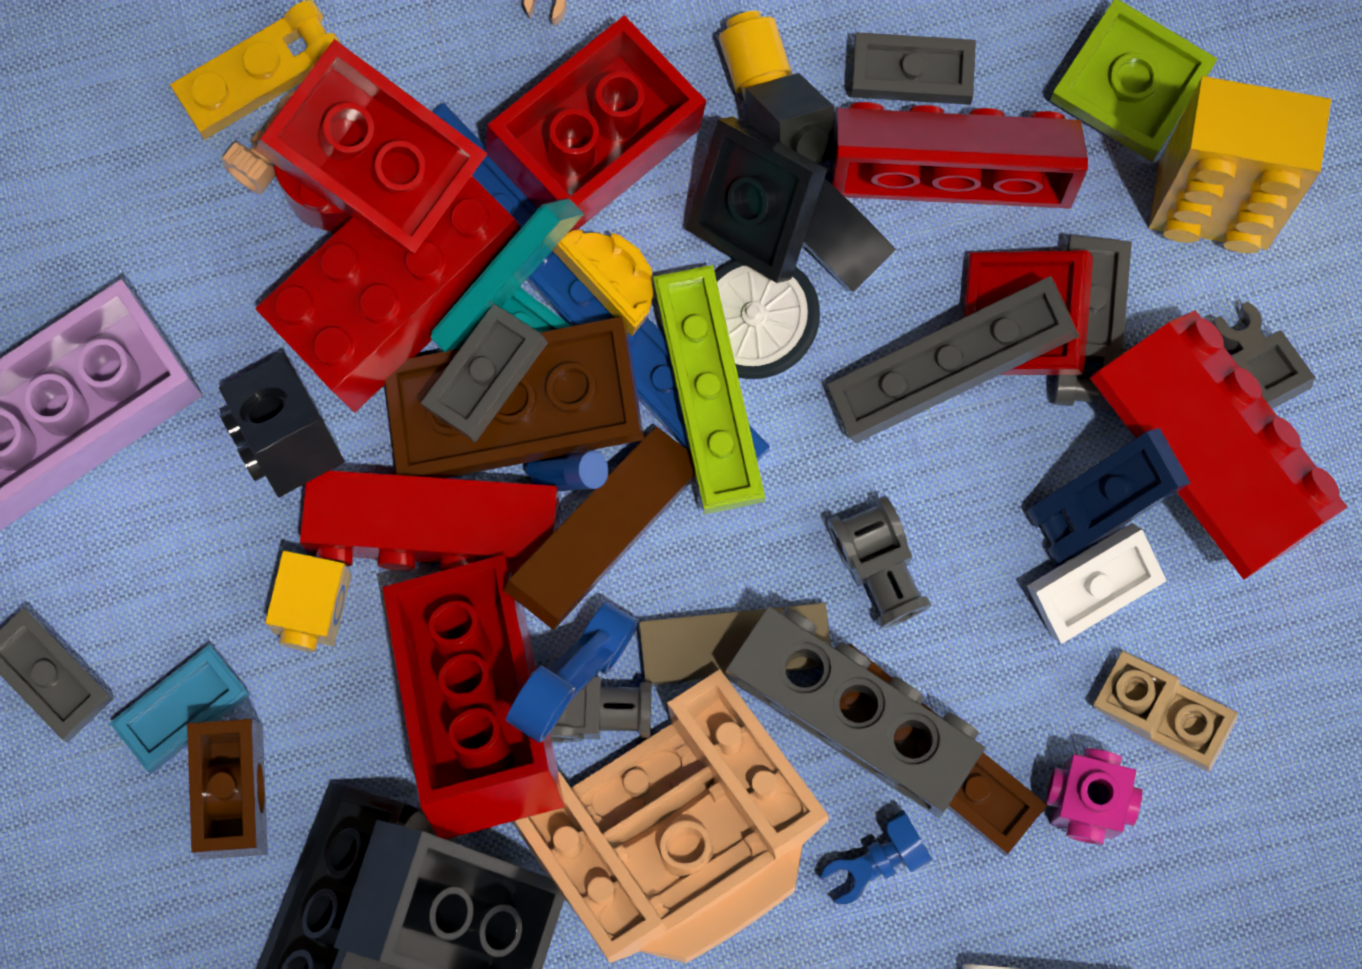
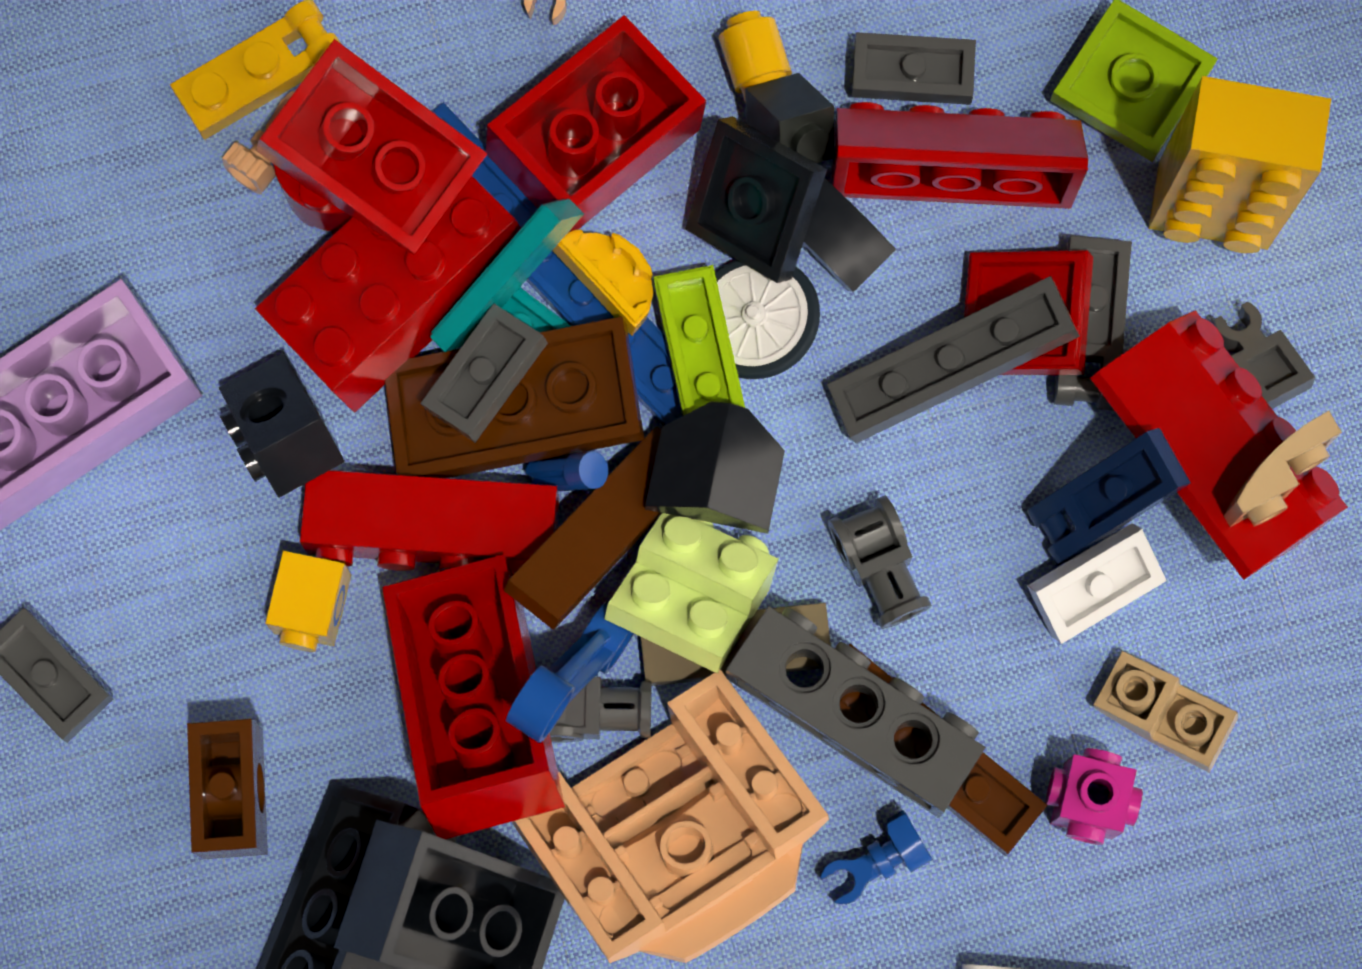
dark azure tile [110,644,251,774] -> none
none -> yellowish green plate [605,513,778,674]
none -> black slope [645,401,785,534]
none -> tan slope [1224,411,1342,527]

